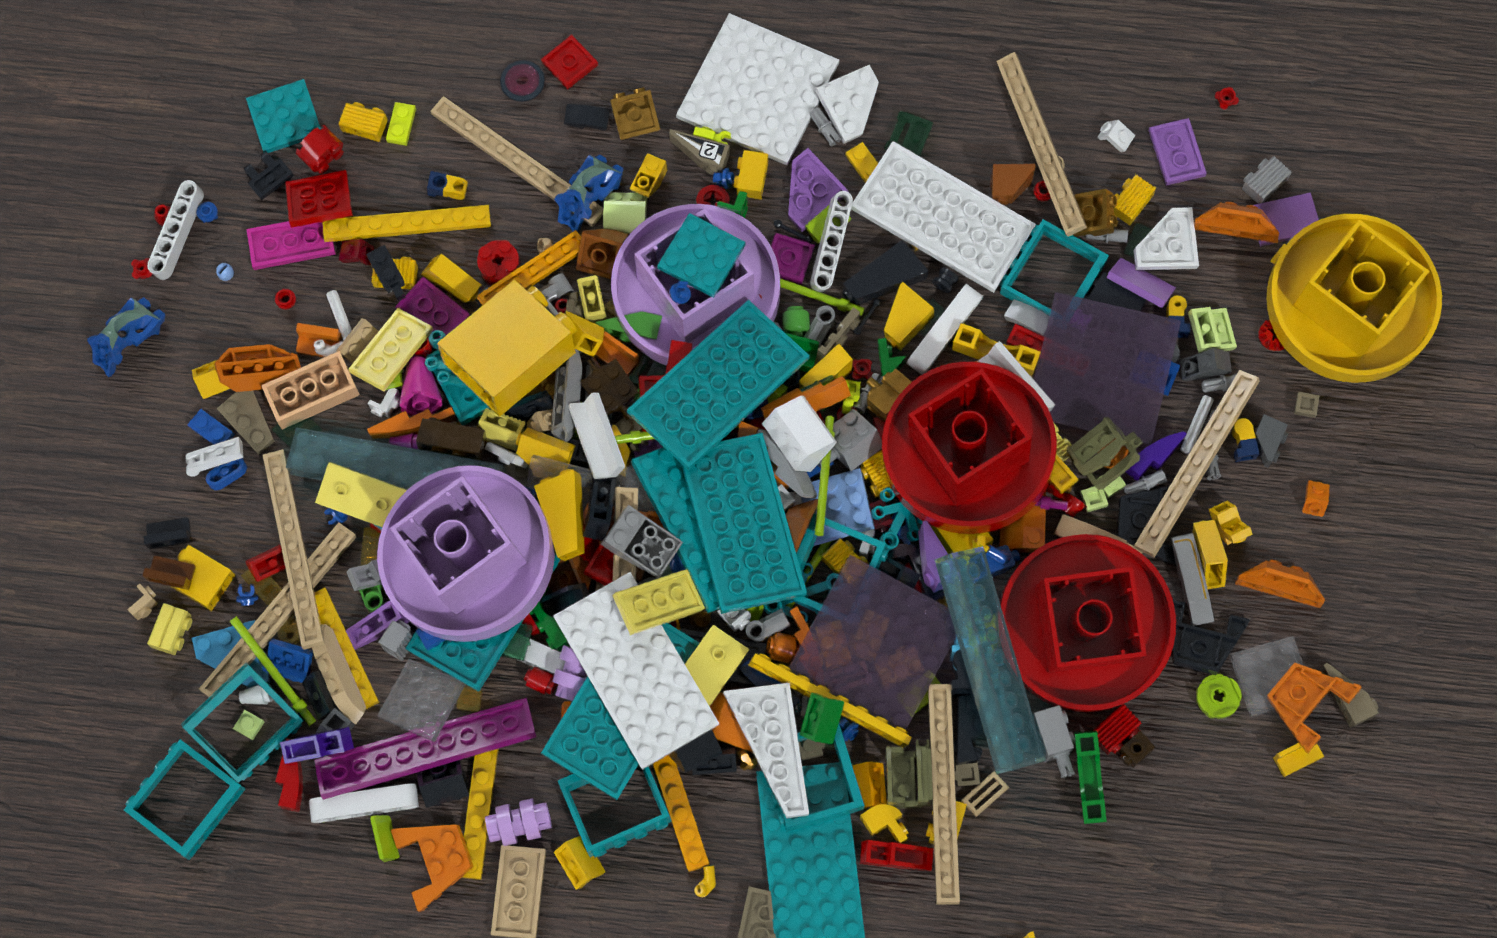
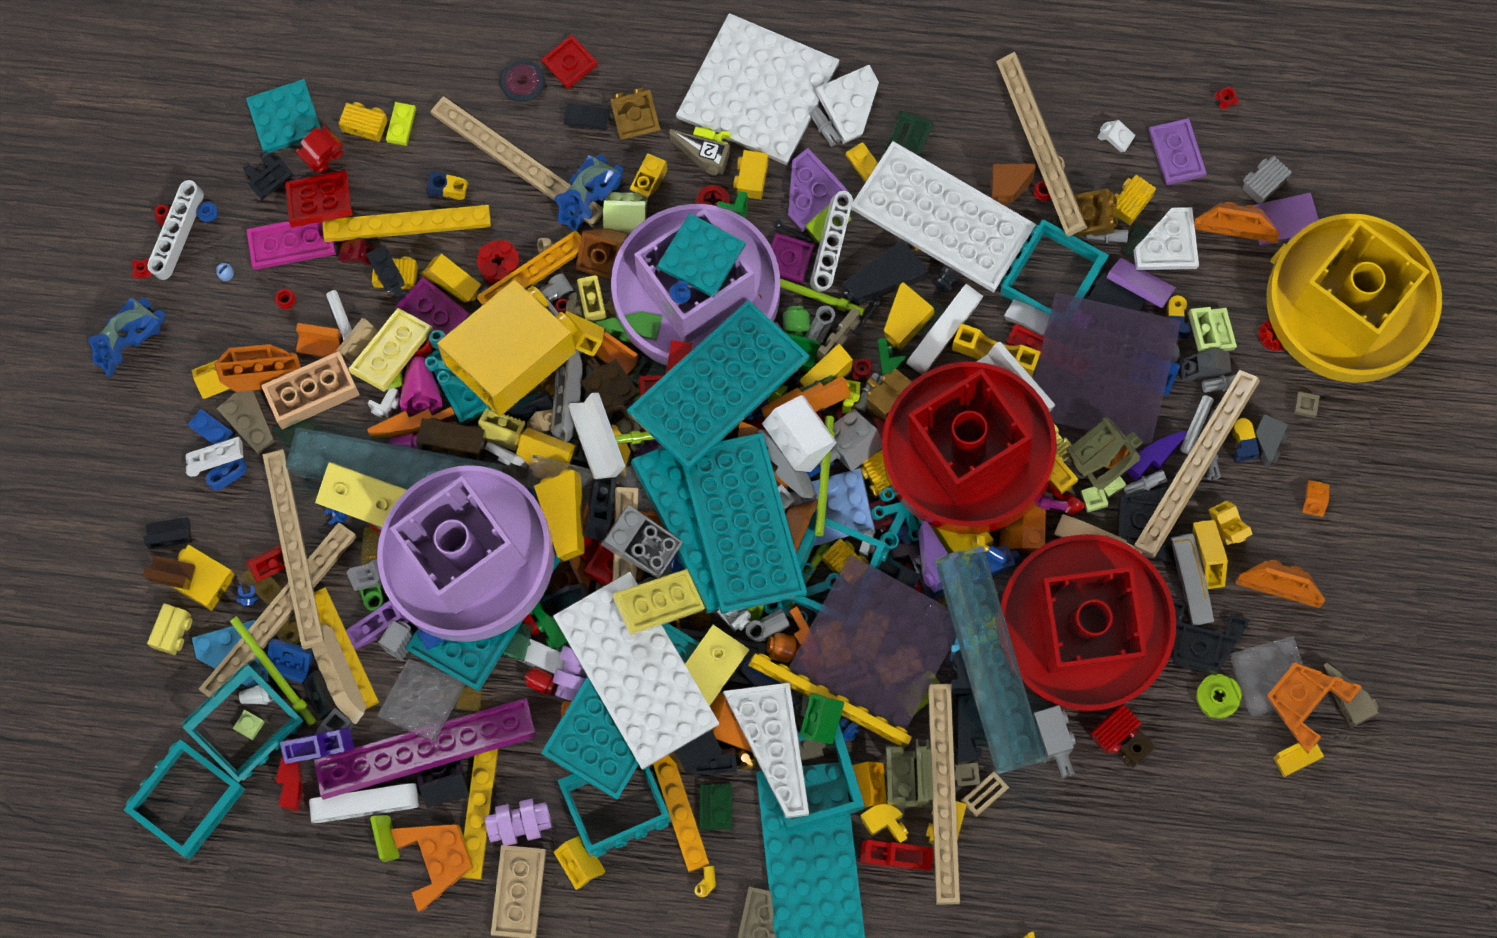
tan bracket [127,584,158,620] -> none
white arm [314,340,343,357] -> none
blue plate [713,168,735,189] -> none
green arch [1074,730,1107,824] -> none
none -> dark green plate [700,784,732,830]

